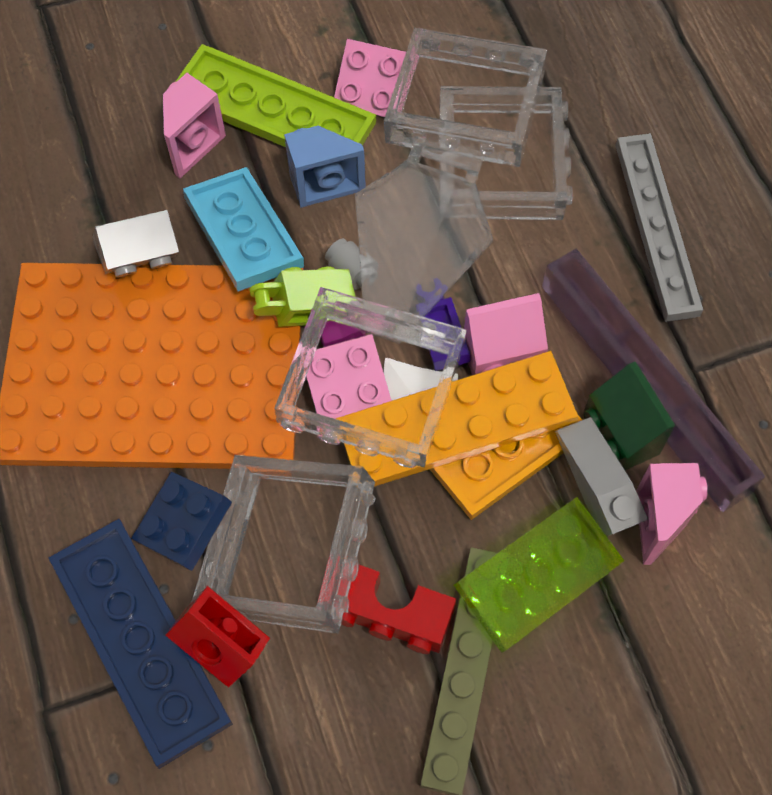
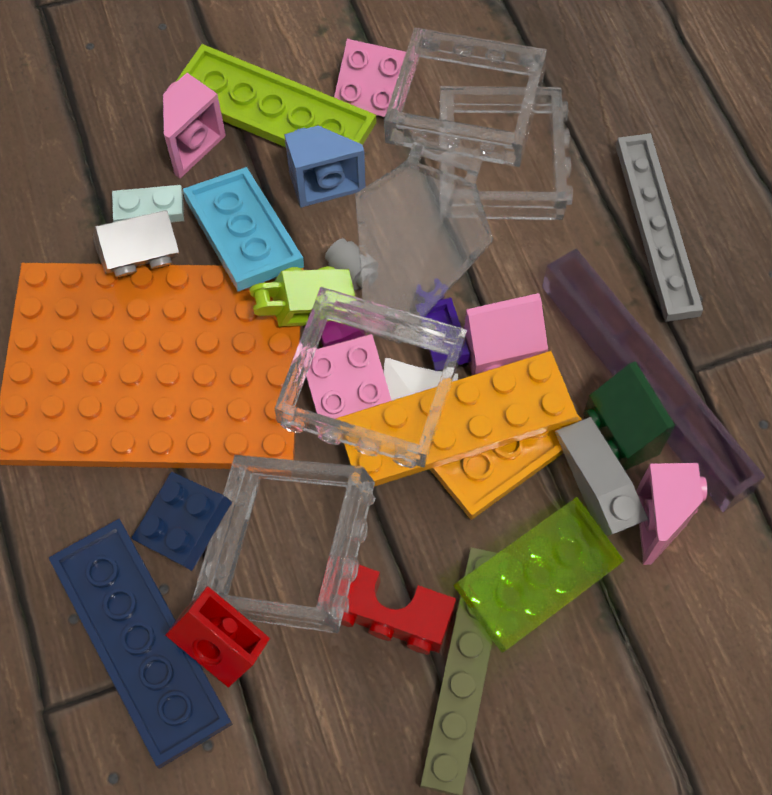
none -> light aqua plate [112,185,184,222]

